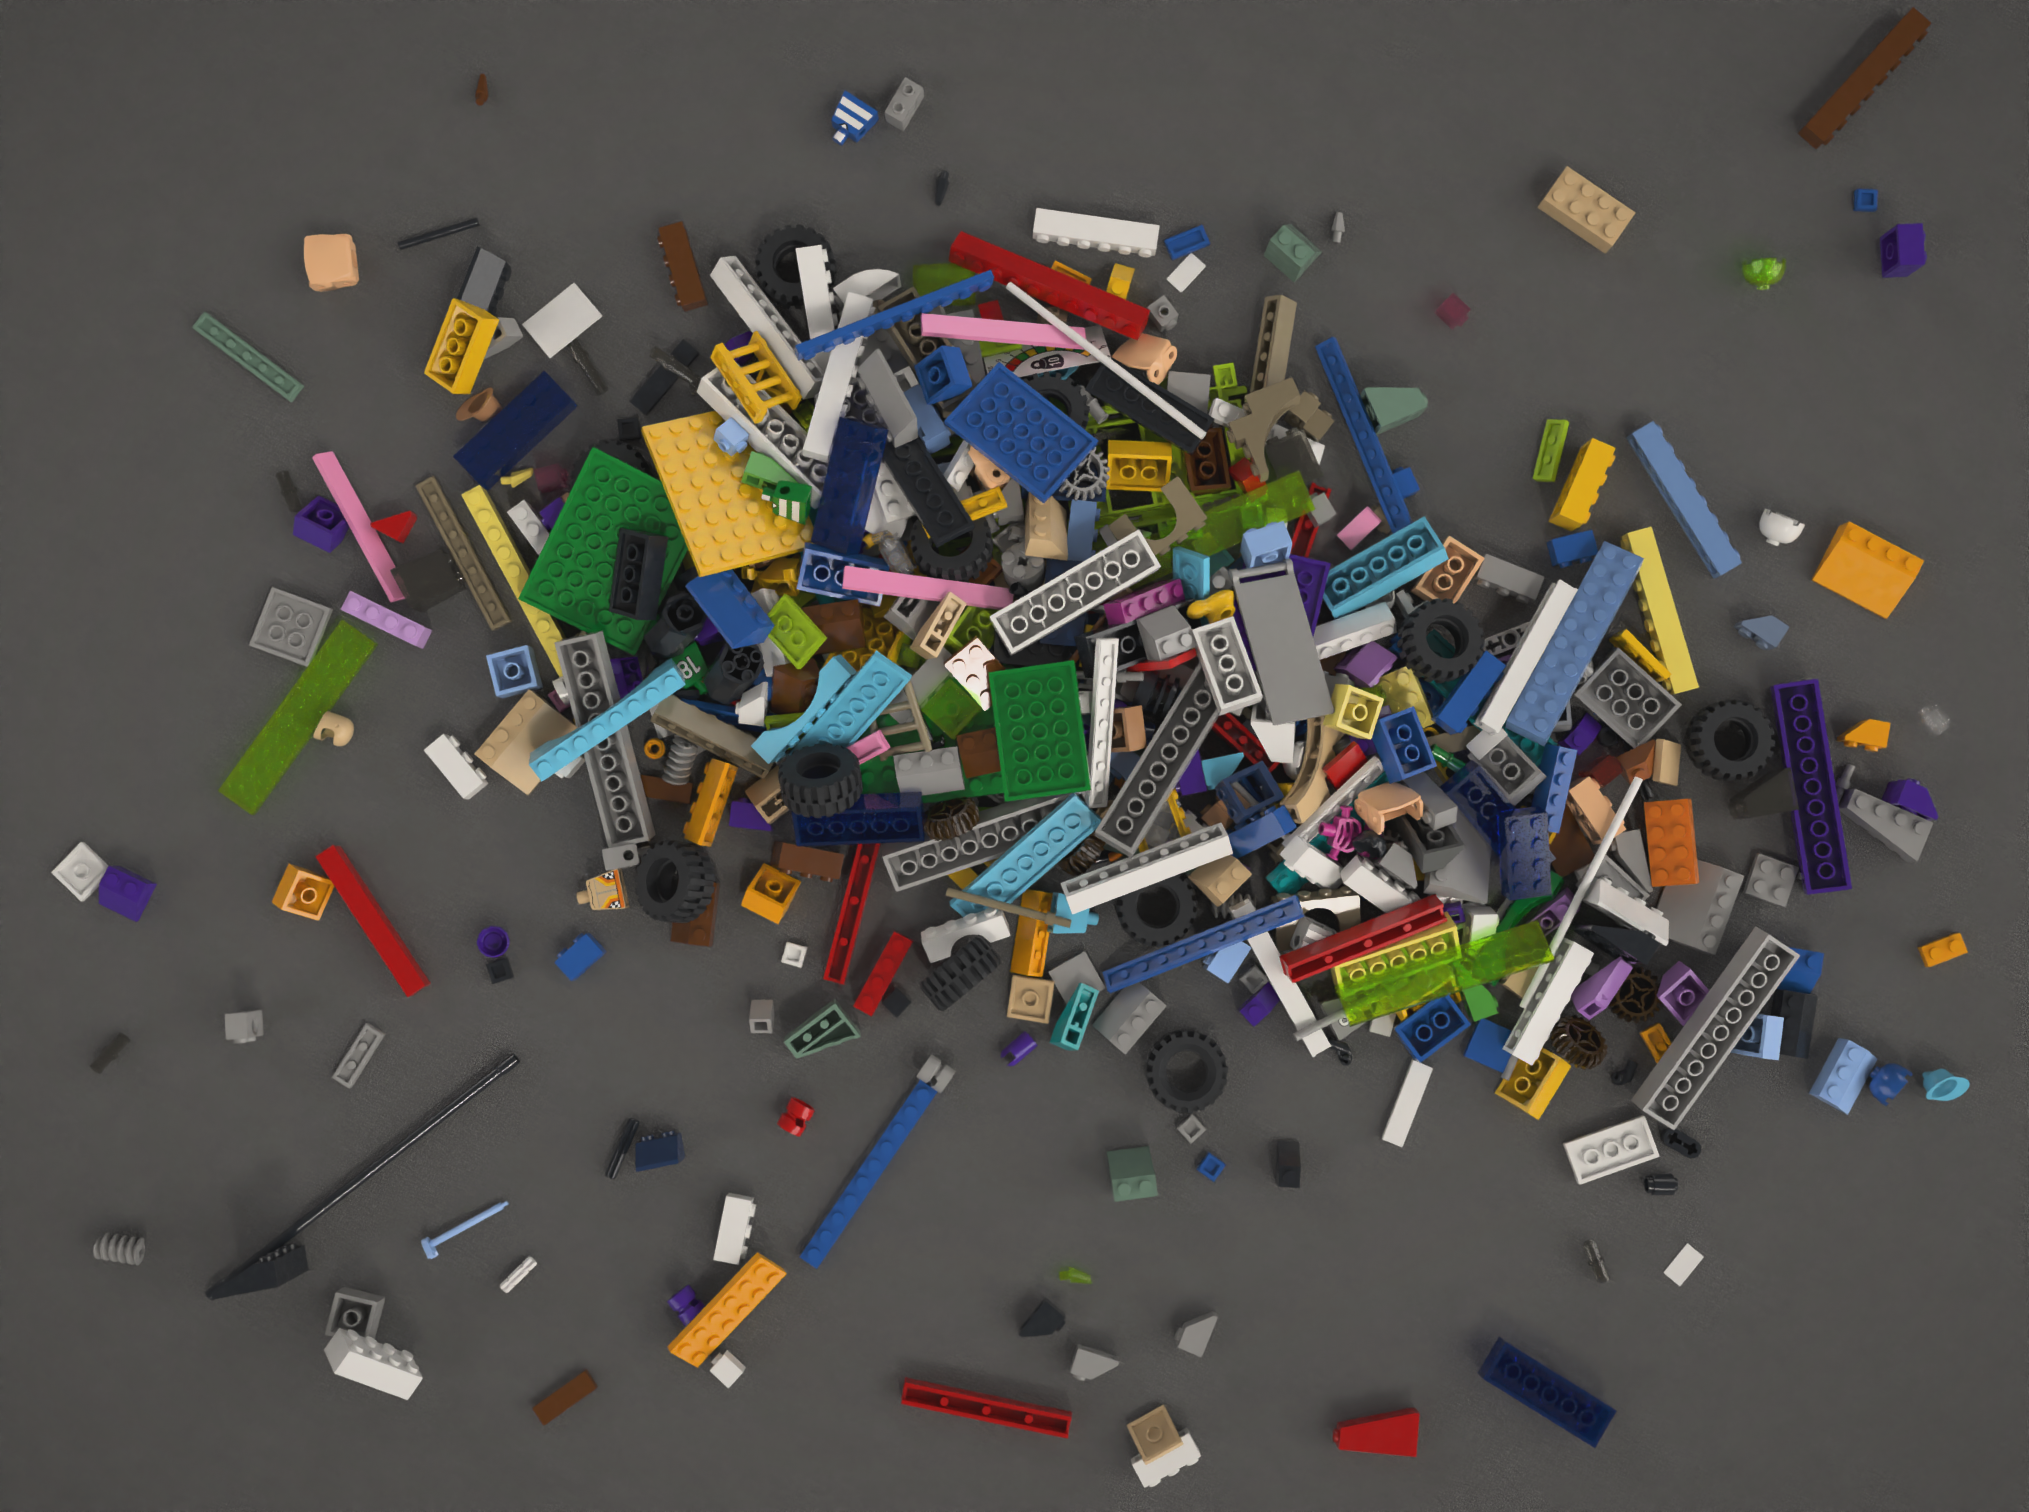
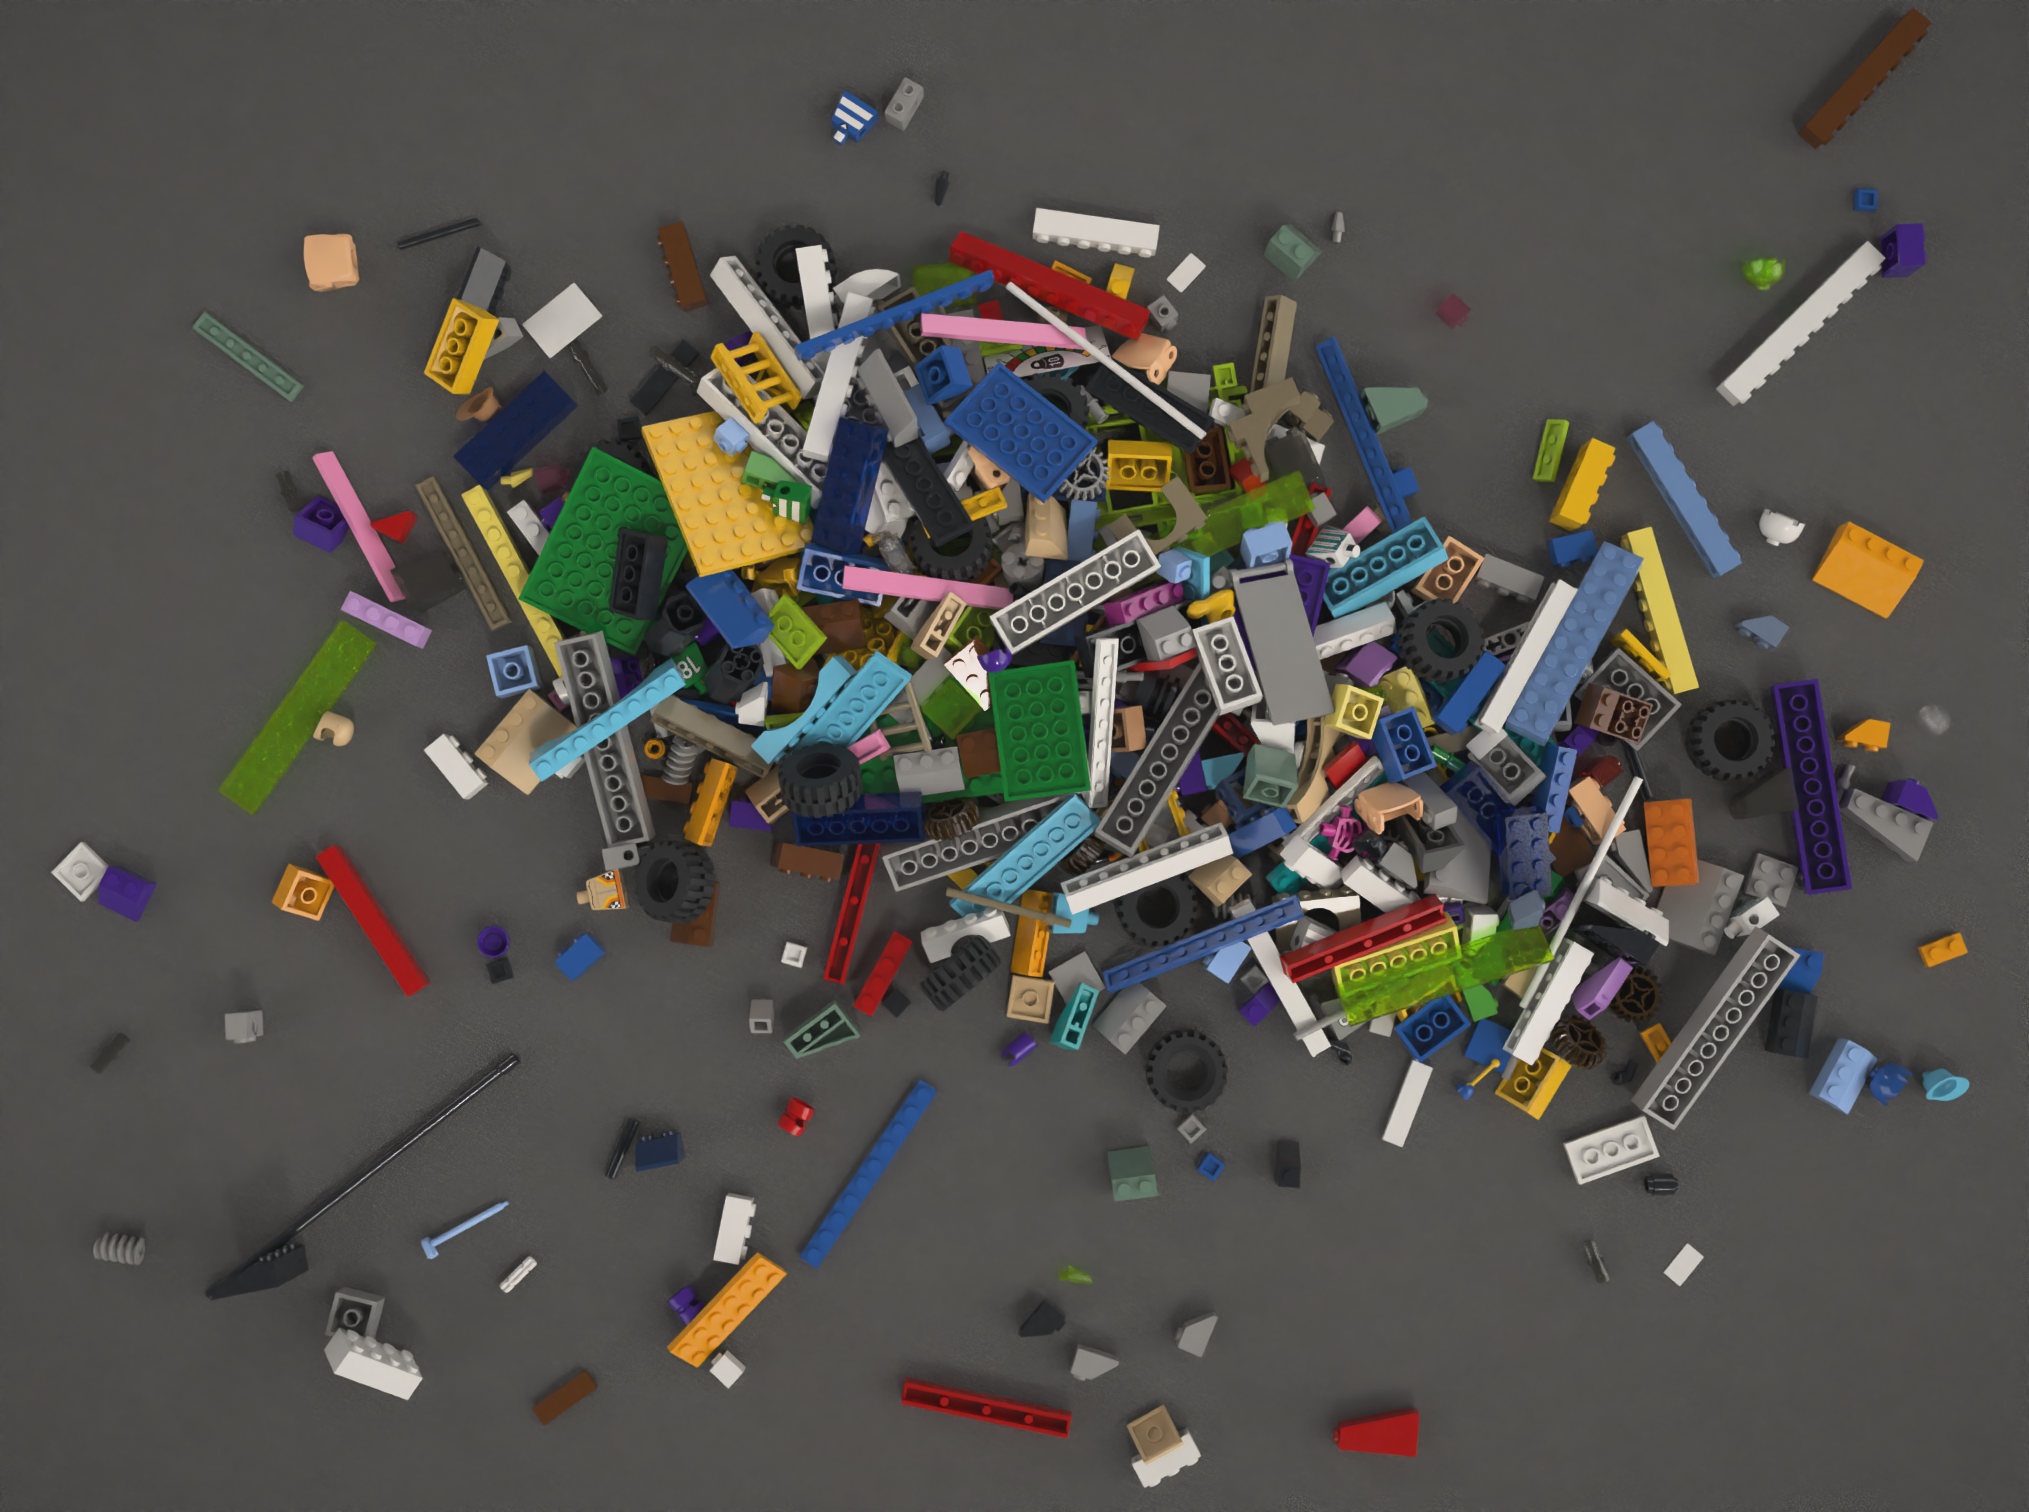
light grey plate [249,587,333,668] -> none
light grey tile [332,1023,386,1089] -> none
reddish brown bar [475,74,489,106] -> none
light orange slope [741,863,801,924] -> none
light grey wheel [916,1054,956,1094] -> none
blue tile [1164,225,1210,261] -> none
clear blue brick [1478,1336,1617,1448] -> none
tan brick [1537,166,1636,254] -> none
dark orange slope [1615,739,1656,785] -> none
tan tile [1652,739,1681,786] -> none
medium lavender slope [1657,961,1709,1026] -> none
black beam [1660,1128,1701,1159] -> none
light blue brick [1730,1014,1784,1060] -> none
none -> dark purple hair [977,647,1012,673]
none -> light blue brick [1157,549,1192,584]
none -> sand green slope [1243,744,1298,808]
none -> white torso [1305,525,1360,568]
none -> hinge [1455,1059,1500,1101]
none -> sand blue slope [1507,890,1545,930]
none -> blue tile [1563,806,1585,828]
none -> reddish brown slope [1574,683,1653,744]
none -> white brick [1716,241,1886,406]
none -> white torso [1724,897,1780,939]

